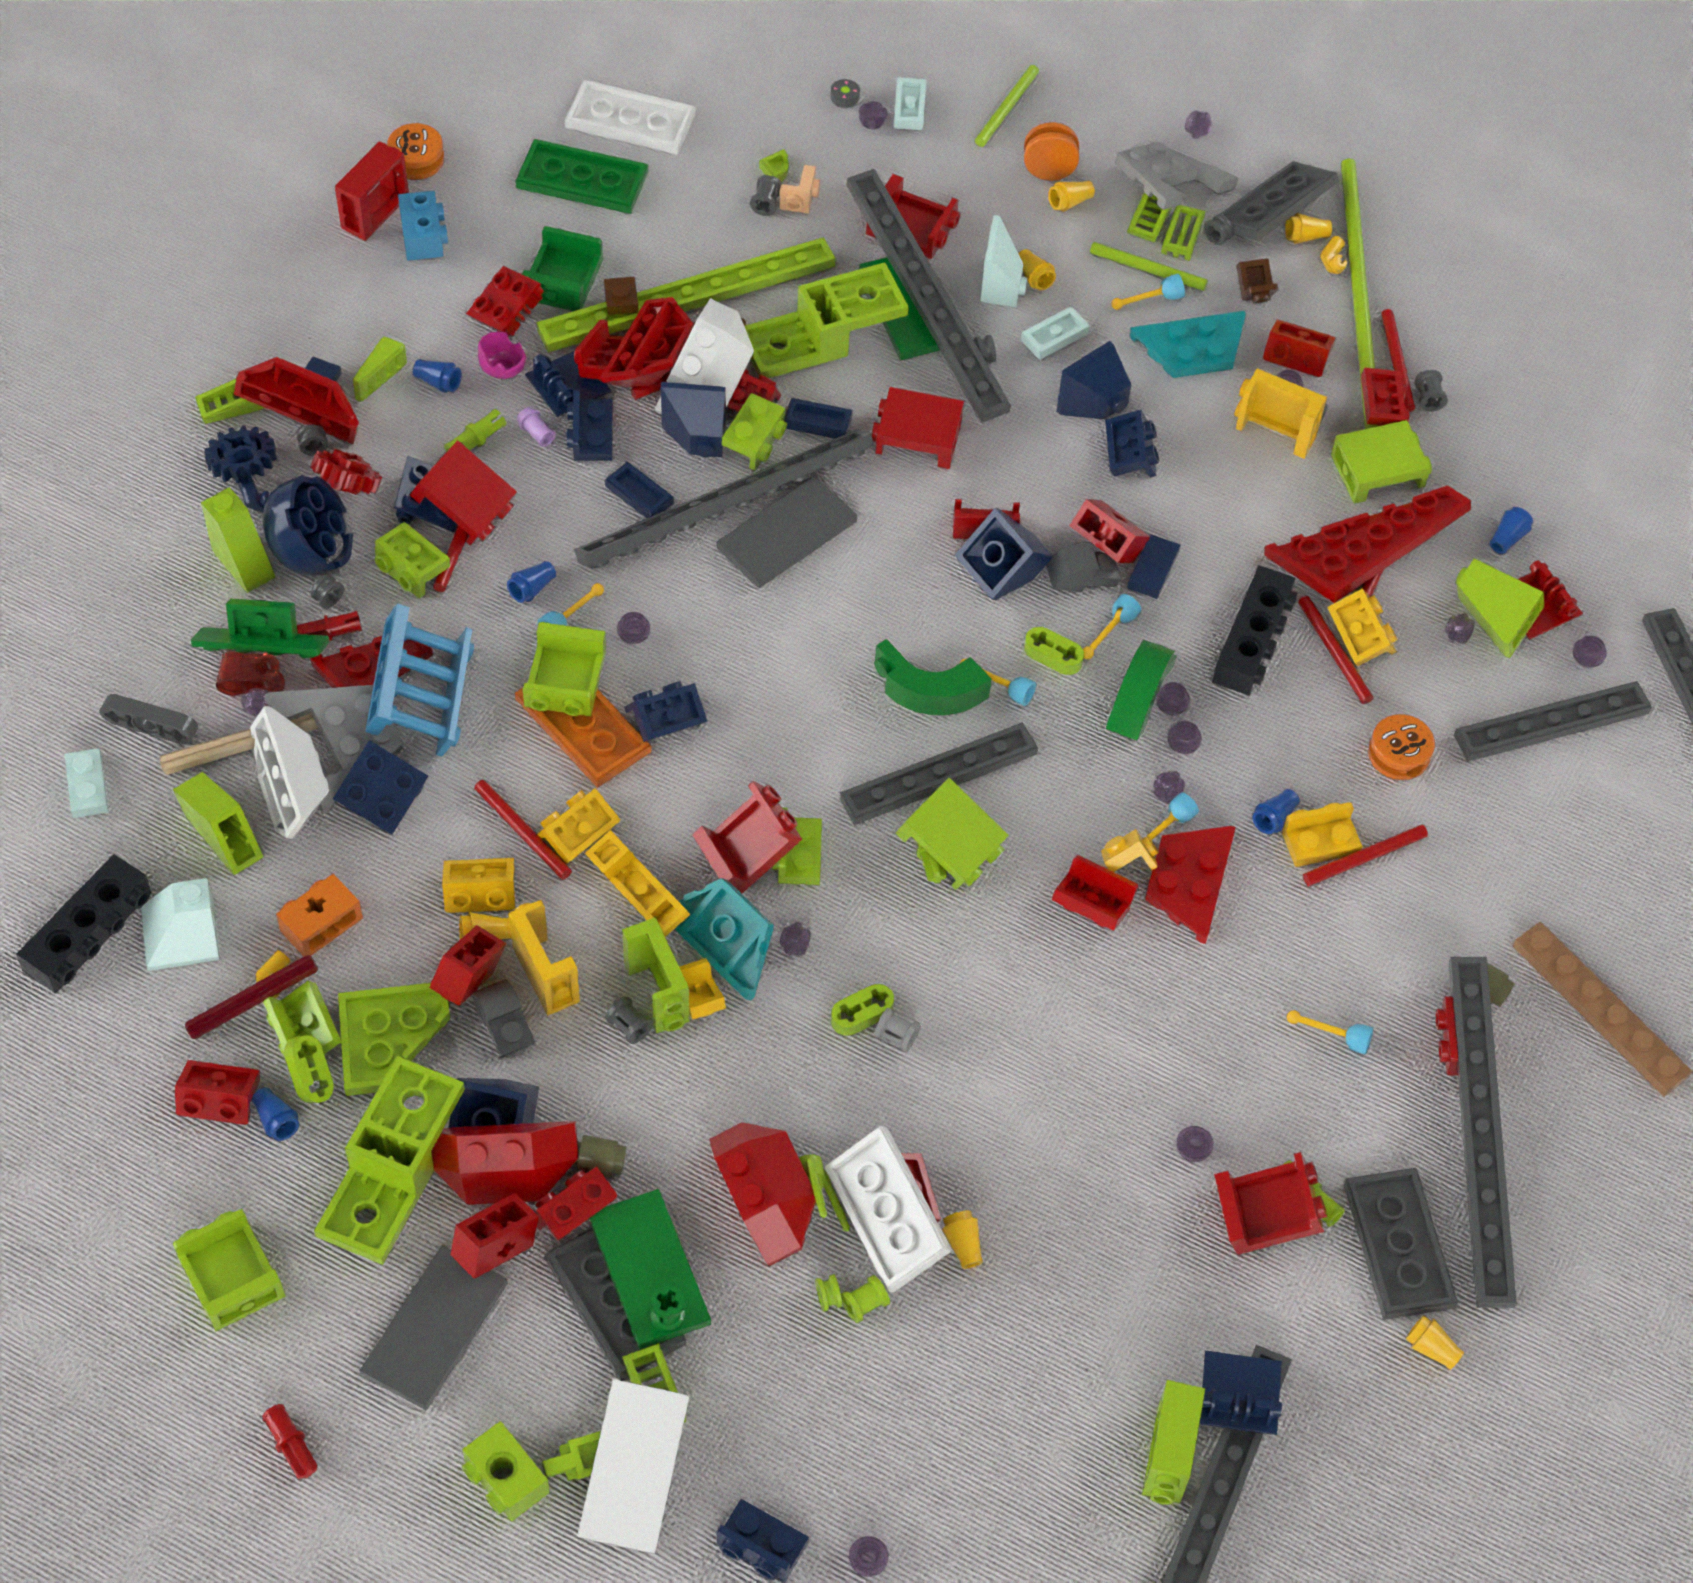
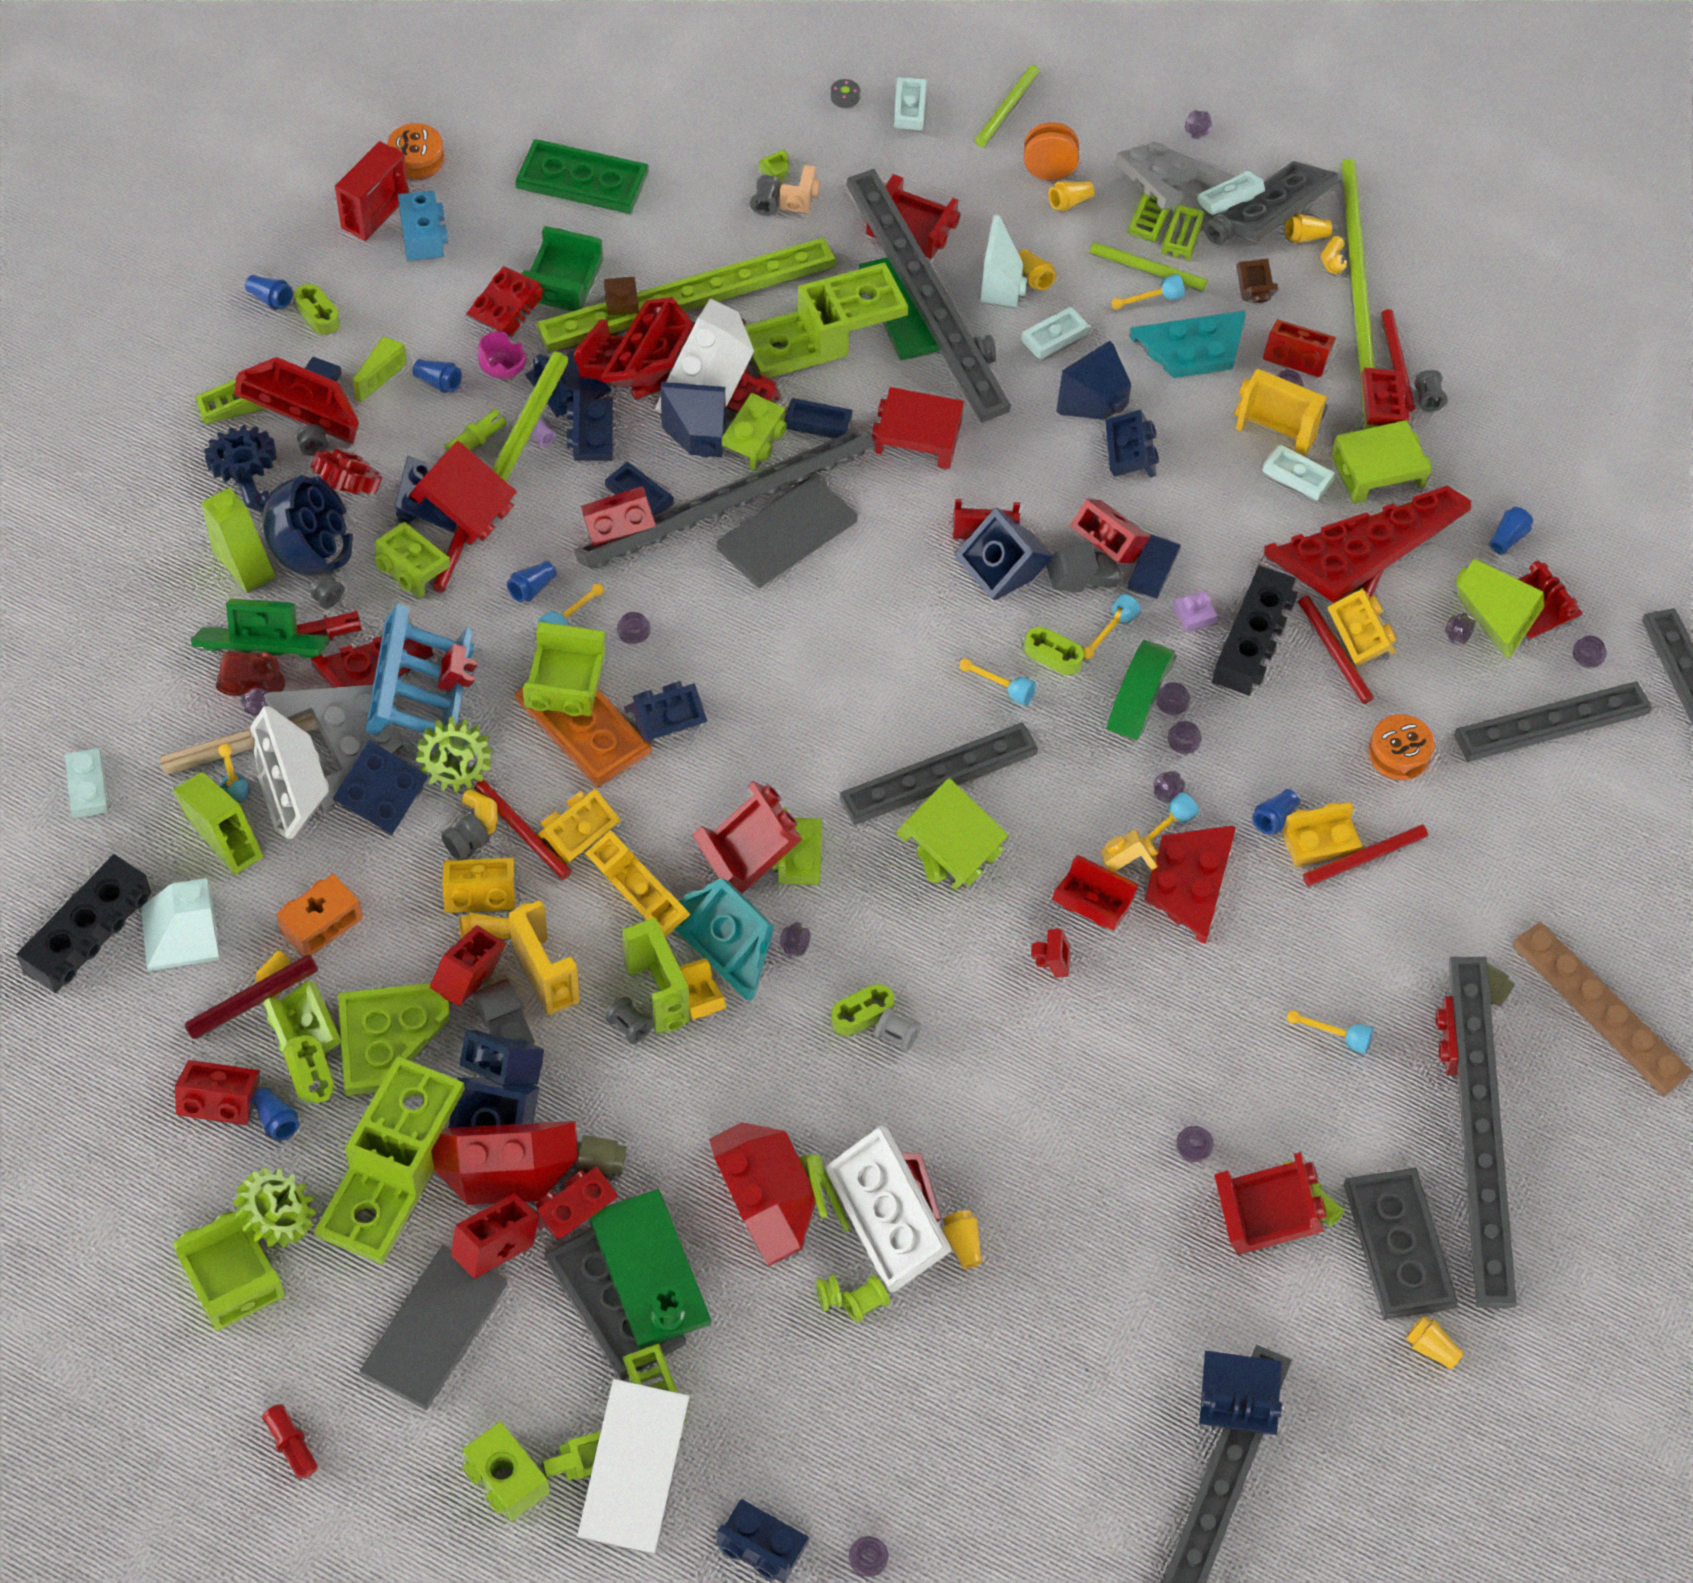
dark grey beam [99,694,198,745] -> none
white tile [564,80,696,155] -> none
clear purple plate [859,101,888,129] -> none
green arch [874,639,992,716] -> none
lime window [1142,1380,1205,1505] -> none
none -> hinge [218,744,250,803]
none -> lime gear [233,1167,316,1248]
none -> blue cone [245,275,293,310]
none -> lime beam [294,284,340,335]
none -> lime gear [416,717,492,792]
none -> red tile [437,643,478,691]
none -> dark grey wheel [441,814,490,860]
none -> dark blue arch [459,1030,544,1085]
none -> yellow arm [462,789,498,835]
none -> lime axle [492,351,568,481]
none -> brick [581,486,656,547]
none -> red tile [1031,928,1070,978]
none -> lavender tile [1173,590,1218,633]
none -> light aqua plate [1197,171,1265,215]
none -> light aqua plate [1262,444,1335,501]

